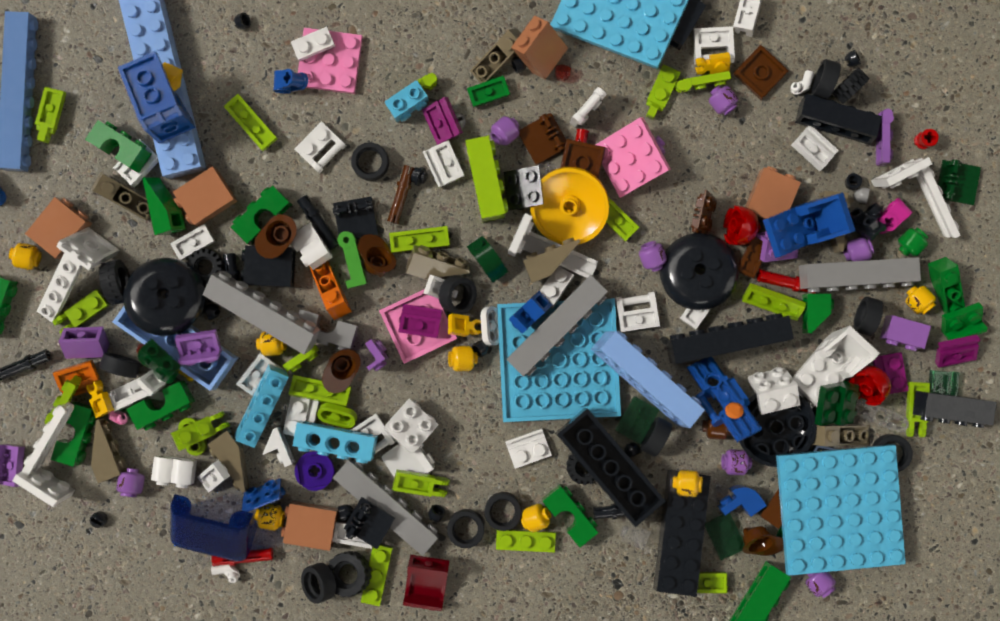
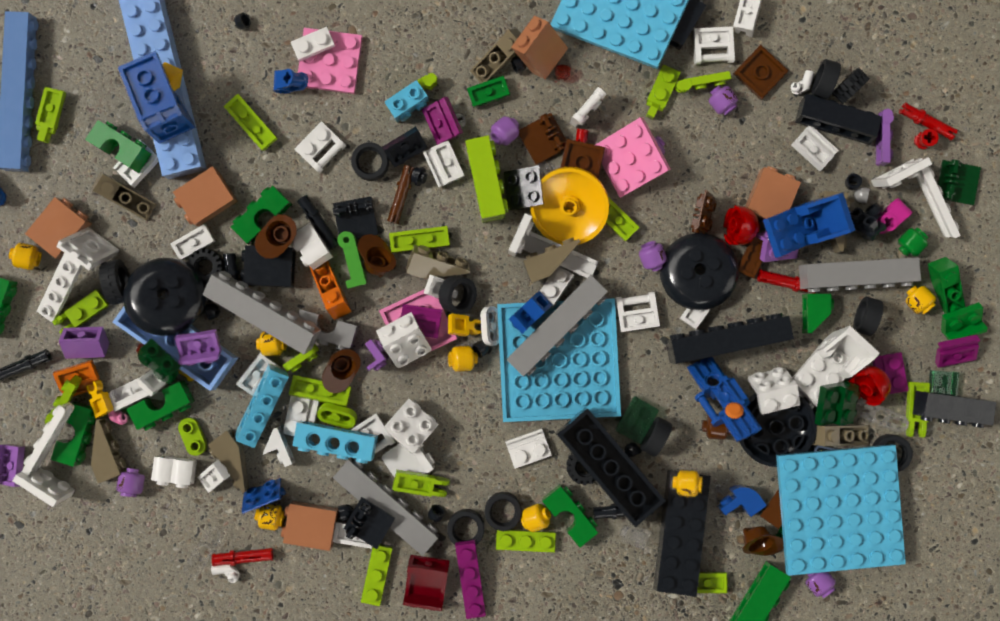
black hinge [89,511,108,528] -> none
black tyre [99,352,141,378] -> none
green slope [142,177,186,235] -> none
lime hinge [170,411,230,451] -> none
clear blue windscreen [170,494,258,562] -> none
dark purple plate [294,451,335,491] -> none
black tyre [301,563,336,604] -> none
black tyre [327,551,372,597] -> none
dark green brick [467,235,508,283] -> none
light blue brick [590,331,705,428] -> none
yellow plate [695,52,730,75] -> none
clear green plate [705,513,744,561] -> none
medium lavender head [721,449,752,475] -> none
lime plate [742,283,806,321] -> none
black hinge [844,50,861,67] -> none
medium lavender head [844,236,875,262] -> none
medium lavender brick [880,315,931,352] -> none
none -> white bracket [376,312,432,368]
none -> black bracket [382,126,428,168]
none -> magenta plate [455,540,486,619]
none -> red pin [899,102,958,141]

